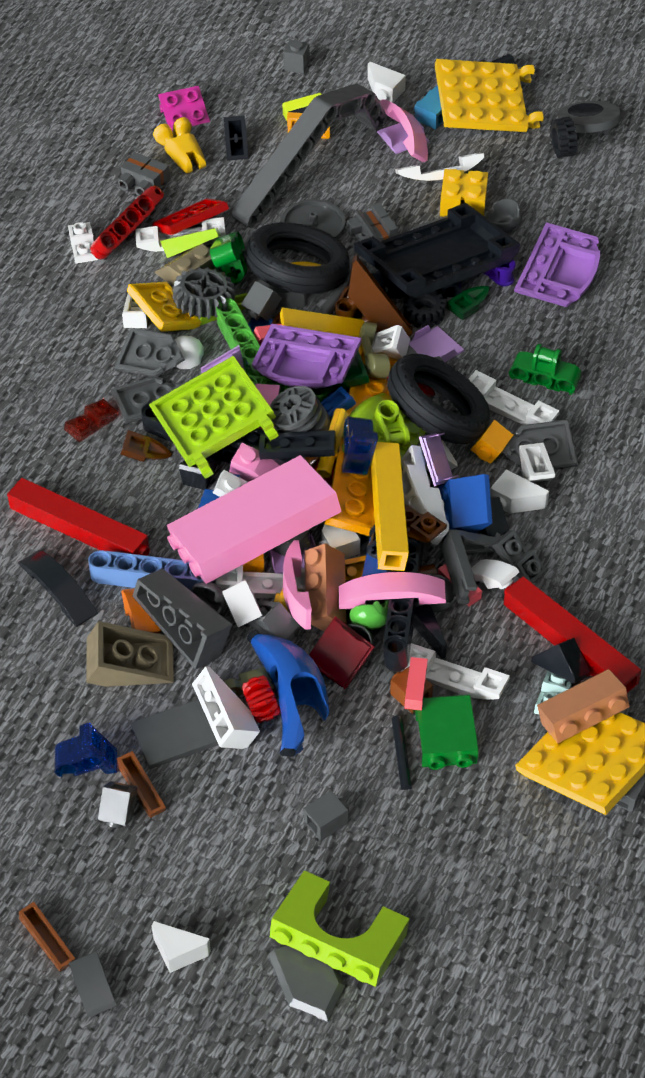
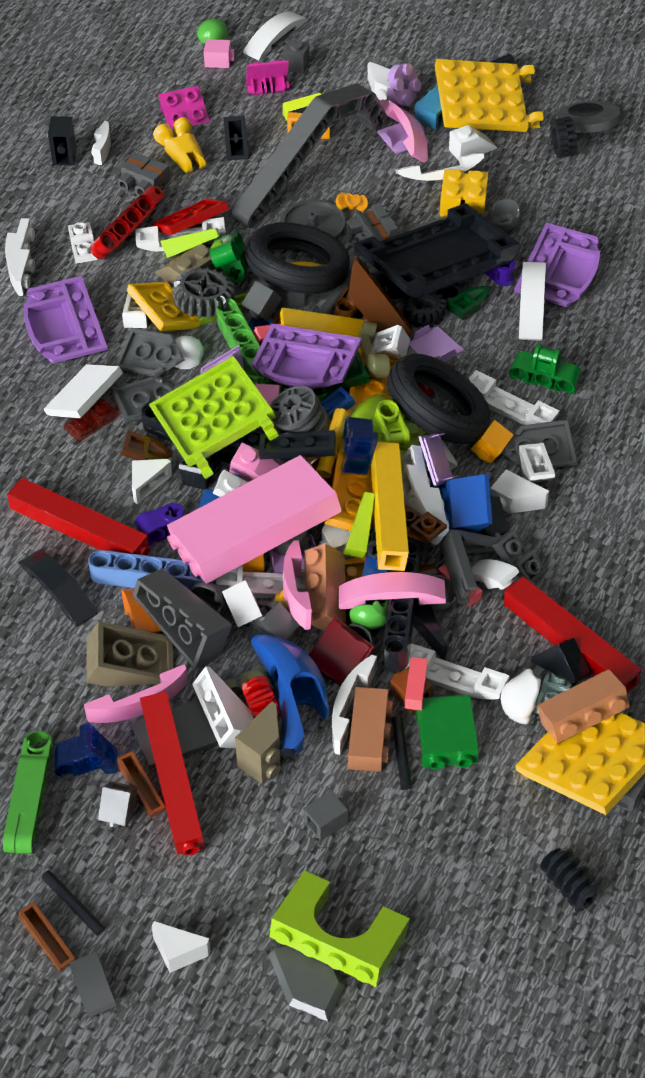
none -> bright green piece [3,731,53,854]
none -> white slope [5,218,35,296]
none -> medium lavender slope [24,276,108,364]
none -> black bar [42,870,105,936]
none -> white tile [44,364,123,418]
none -> black brick [48,116,77,166]
none -> bright pink slope [84,664,188,723]
none -> white slope [92,121,111,165]
none -> white slope [132,459,172,504]
none -> dark purple piece [135,503,184,545]
none -> red brick [140,691,205,856]
none -> bright green hair [197,18,230,44]
none -> bright pink brick [204,39,235,68]
none -> dark tan slope [235,702,281,784]
none -> white slope [243,11,308,60]
none -> dark pink hinge [246,60,289,95]
none -> white slope [332,655,377,755]
none -> light orange piece [335,192,368,213]
none -> lime piece [343,492,375,558]
none -> nougat brick [348,687,393,772]
none -> lavender plate [387,63,421,106]
none -> white slope [449,125,497,160]
none -> white hair [500,669,541,725]
none -> white slope [519,262,546,341]
none -> black piece [540,849,603,912]

